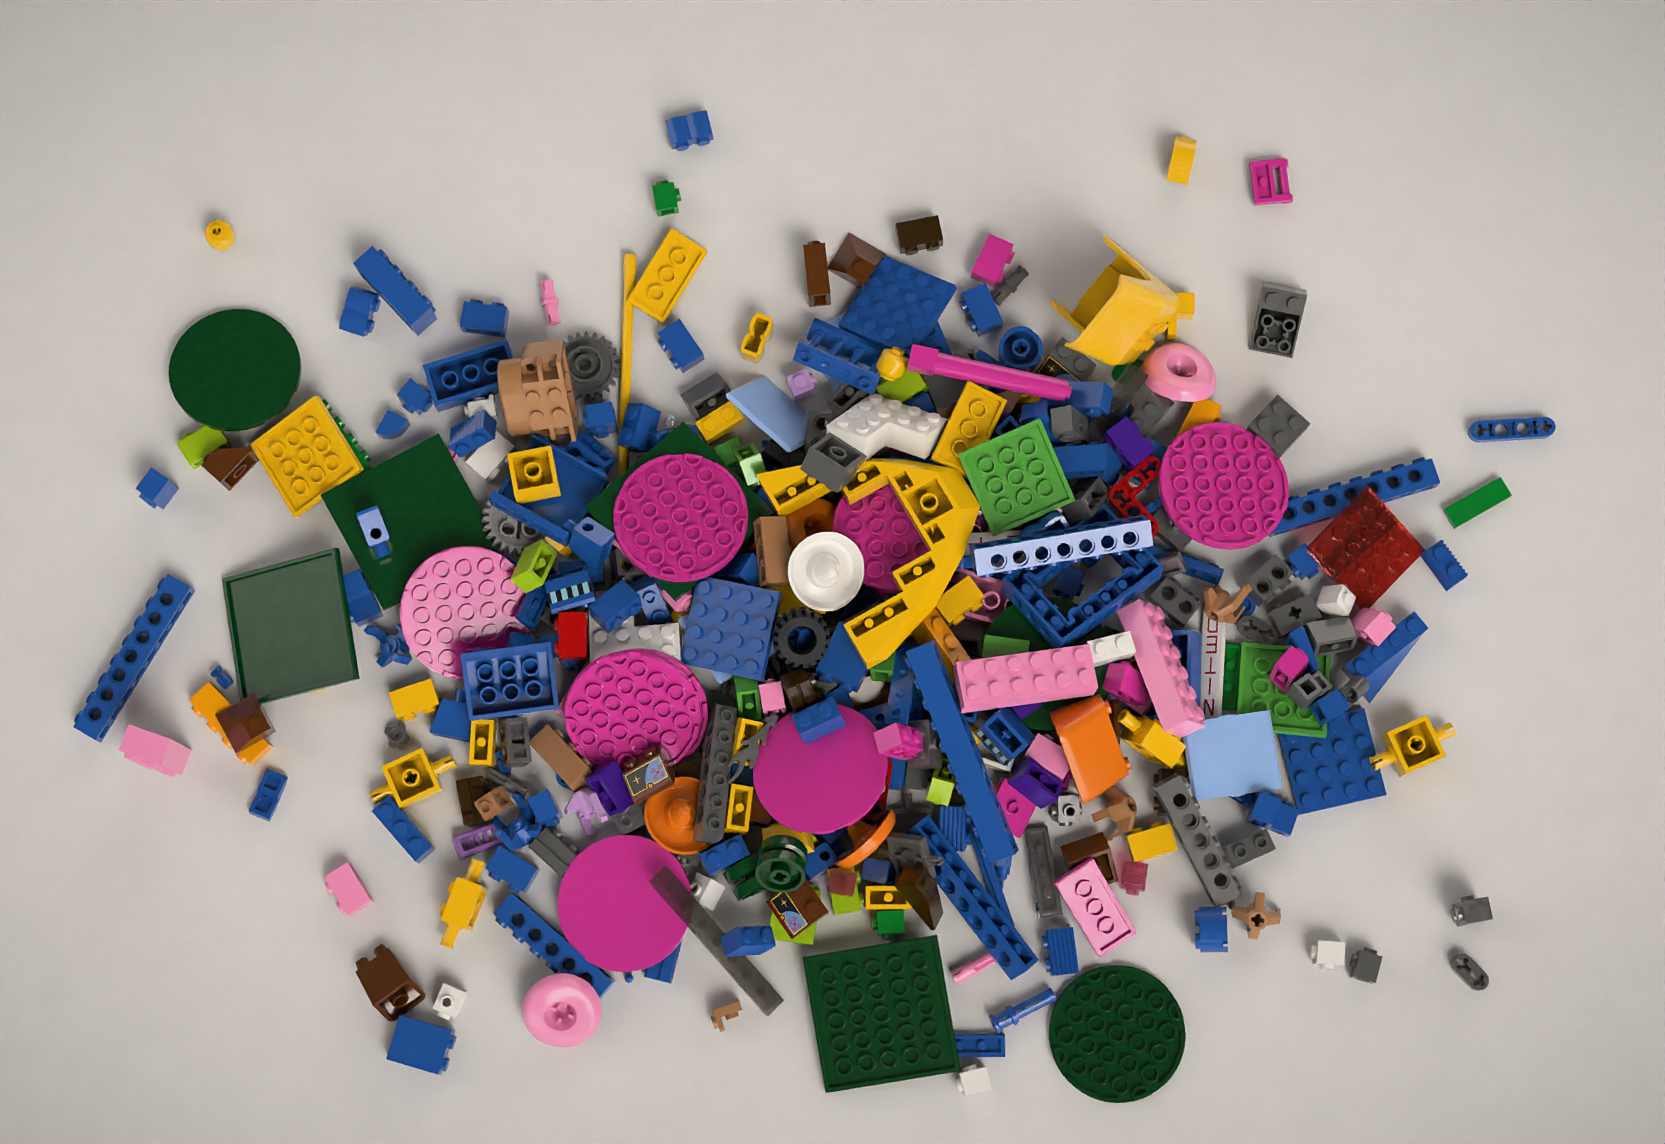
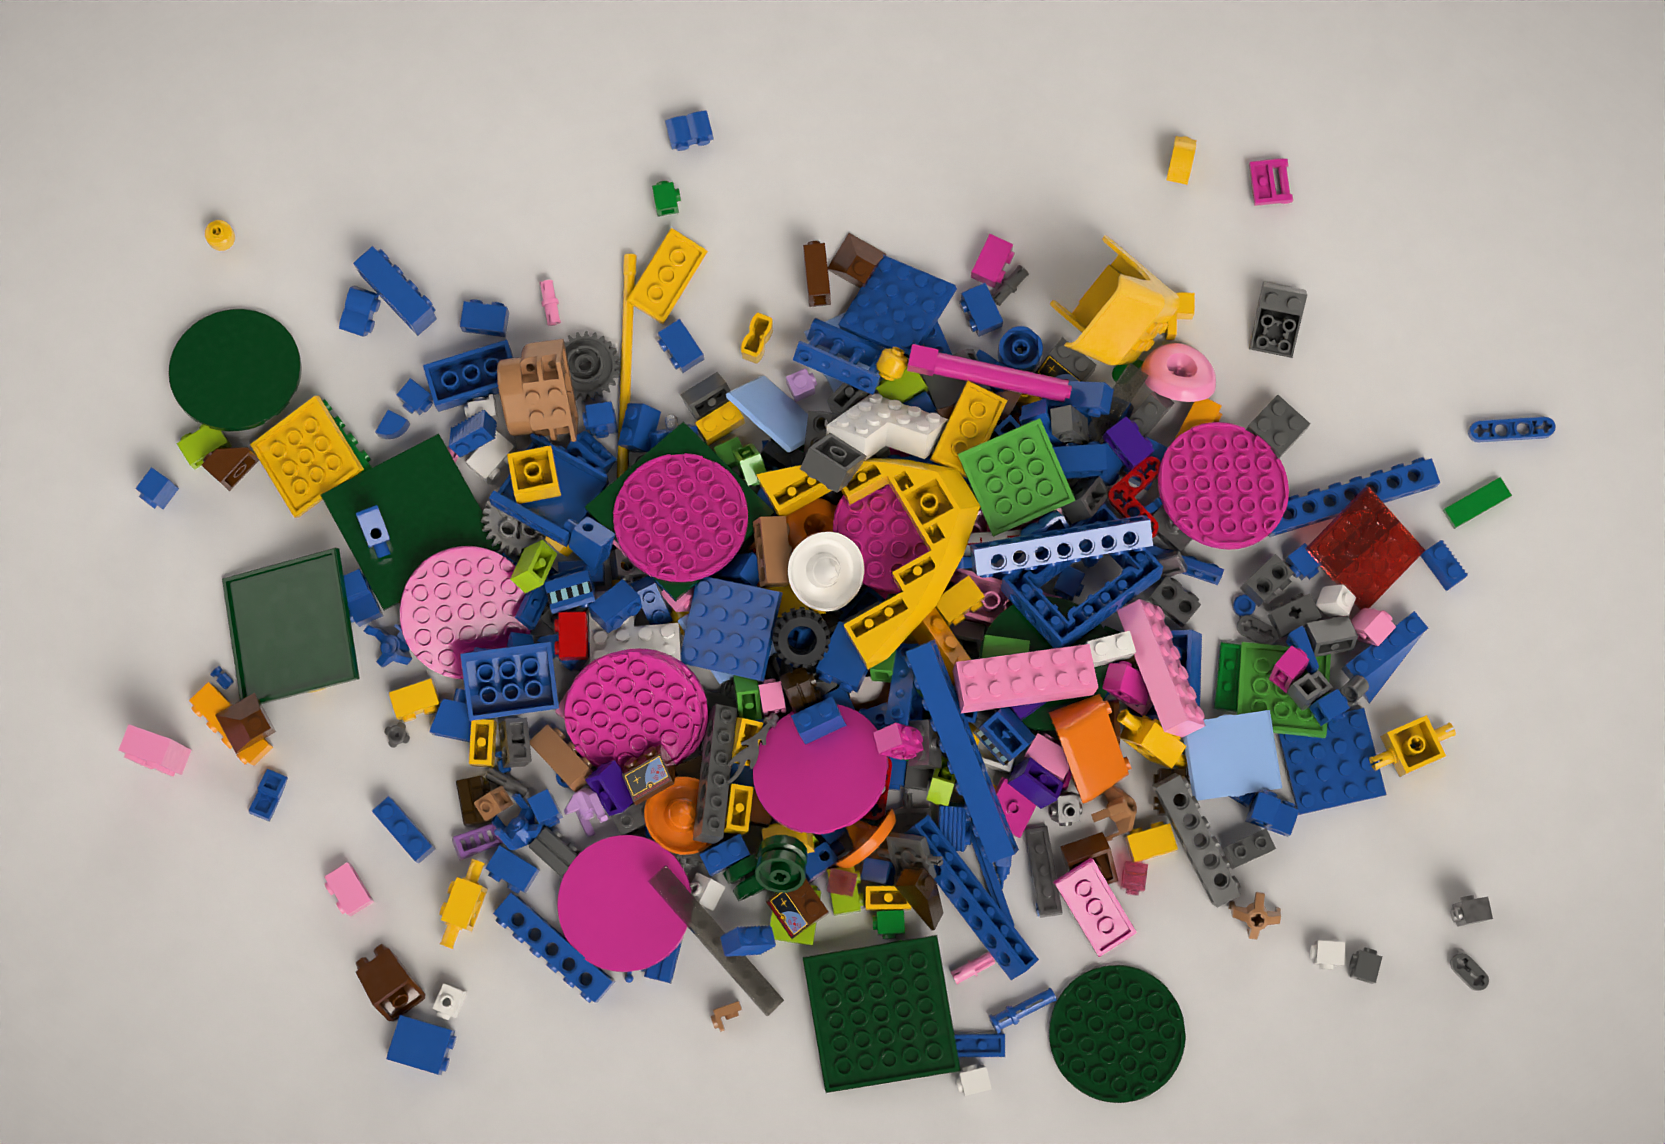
blue brick [73,574,195,743] -> none
yellow brick [369,748,457,810] -> none
bright pink hat [522,974,602,1047] -> none
dark brown brick [895,215,943,255] -> none
blue brick [1042,927,1079,977] -> none
blue brick [1195,907,1228,953] -> none
white tile [1200,610,1226,720] -> none
medium nougat piece [1201,583,1252,624] -> none

